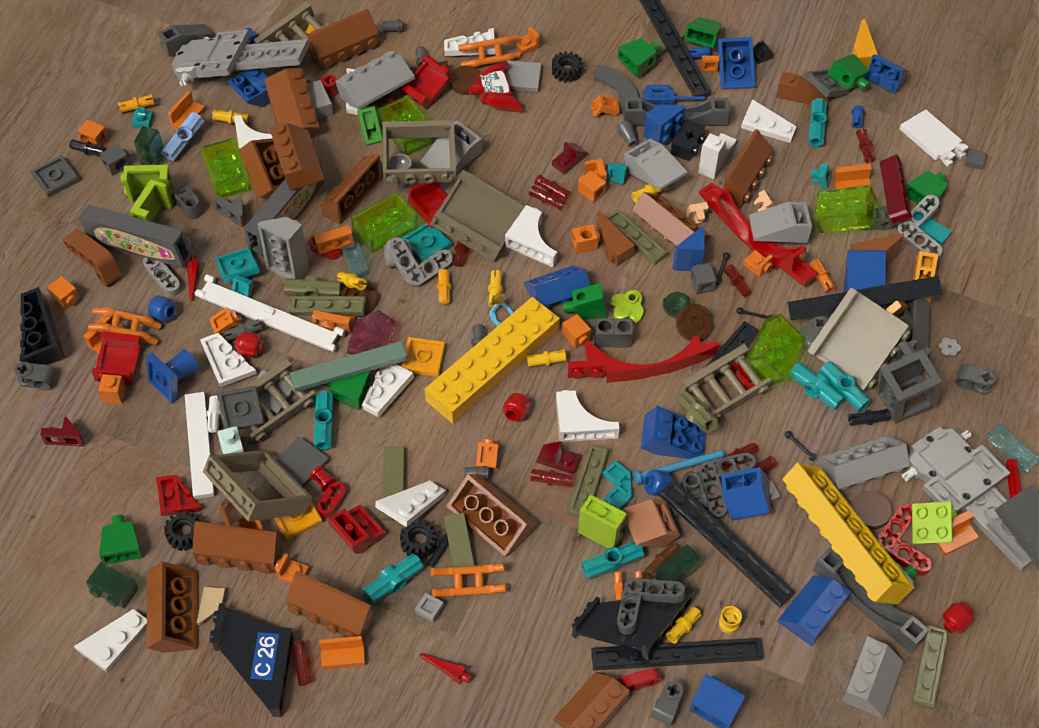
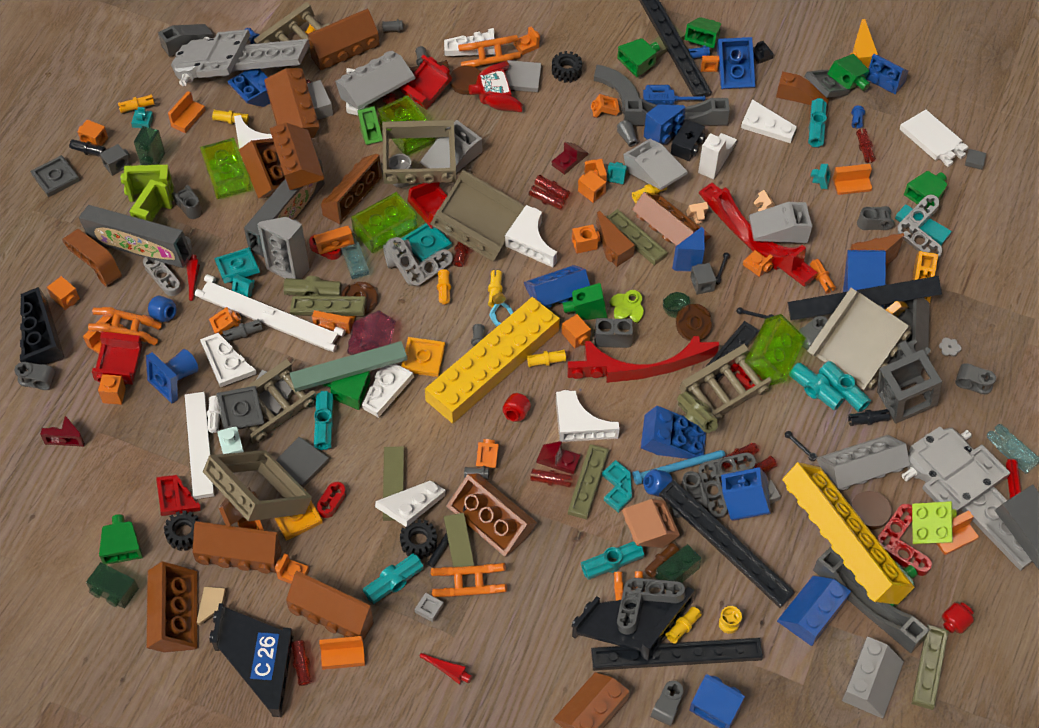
white wing [74,609,147,672] -> none
light blue piece [161,112,204,161] -> none
dark grey slope [213,195,245,228] -> none
red head [235,331,264,358] -> none
red bush [310,465,336,492] -> none
red bush [321,75,338,98] -> none
red brick [328,504,385,554] -> none
yellow pin [337,271,367,290] -> none
lime panel [578,494,627,548] -> none
red beam [620,668,662,692] -> none
dark orange slope [724,129,773,208] -> none
clear red axle [724,264,751,298] -> none
clear neon green brick [813,185,877,233] -> none
dark red beam [880,154,912,225] -> none

